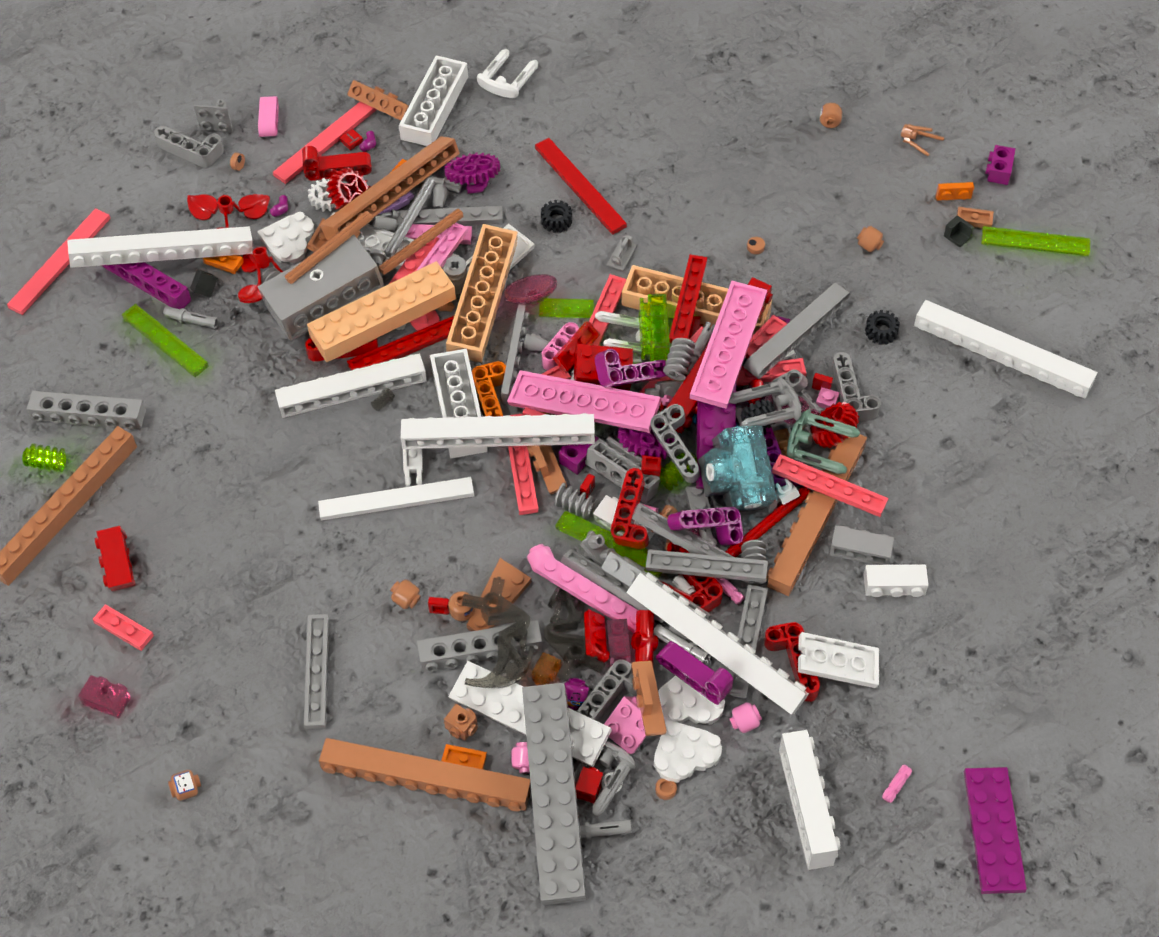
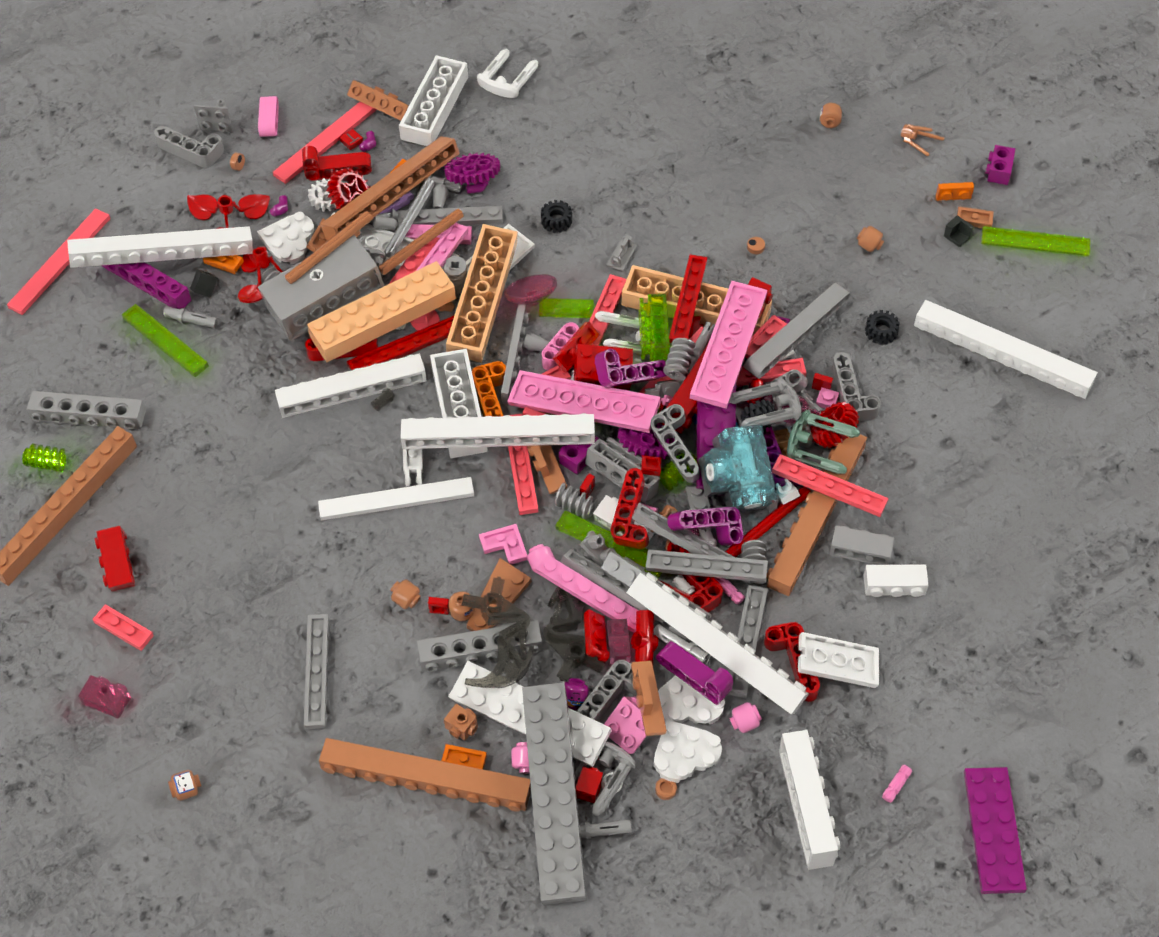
clear orange brick [532,652,562,685] -> none
red tile [535,138,627,235] -> none
none -> bright pink plate [479,524,528,565]

